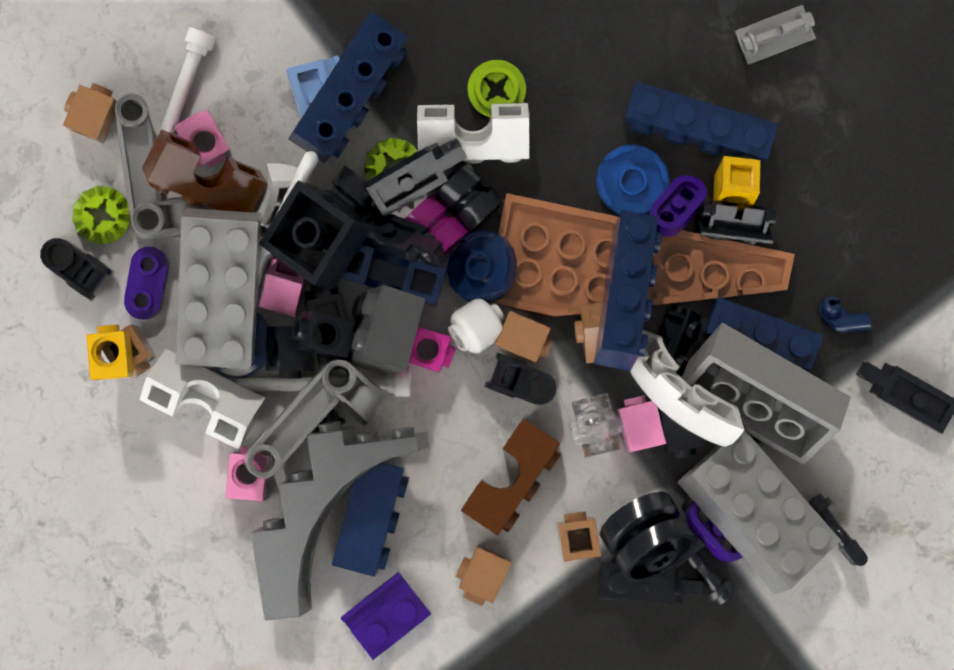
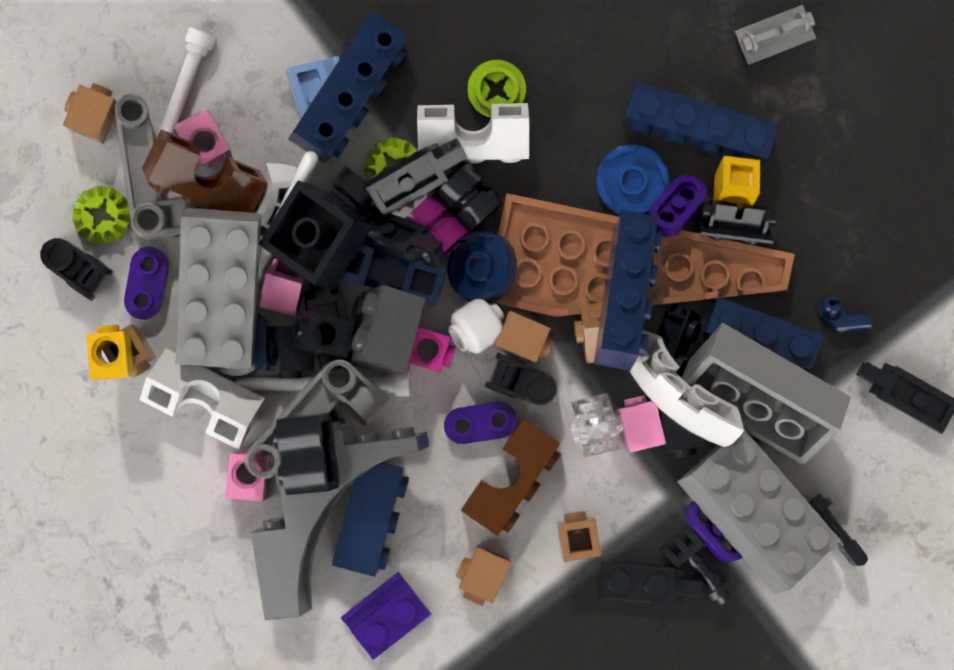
black wheel [599,491,697,583] -> none
none -> black brick [273,412,339,495]
none -> dark purple plate [444,402,517,444]

